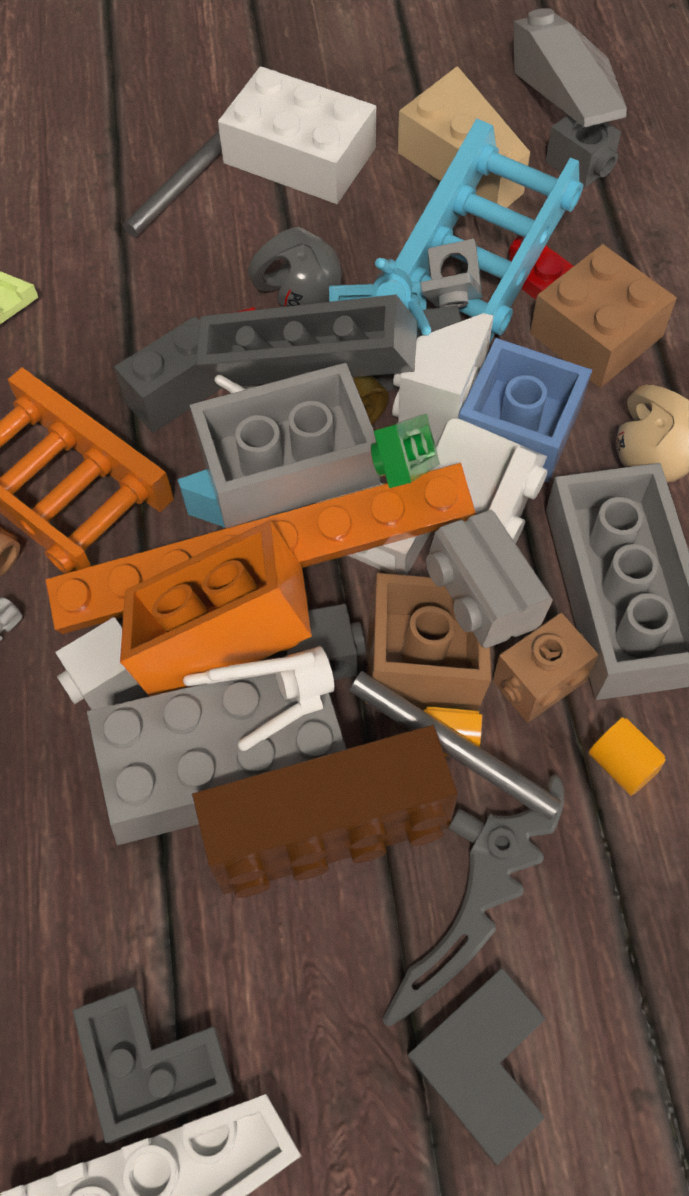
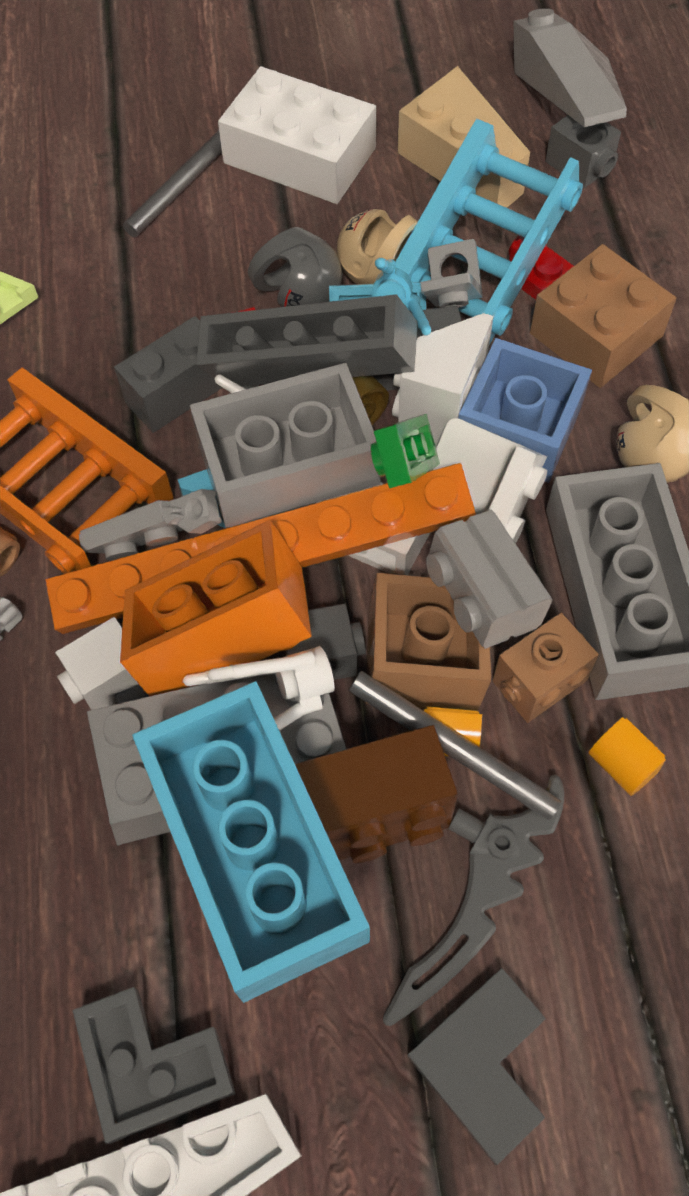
none -> light grey hinge [78,489,222,561]
none -> medium azure brick [132,681,370,1003]
none -> tan helmet [337,209,418,284]

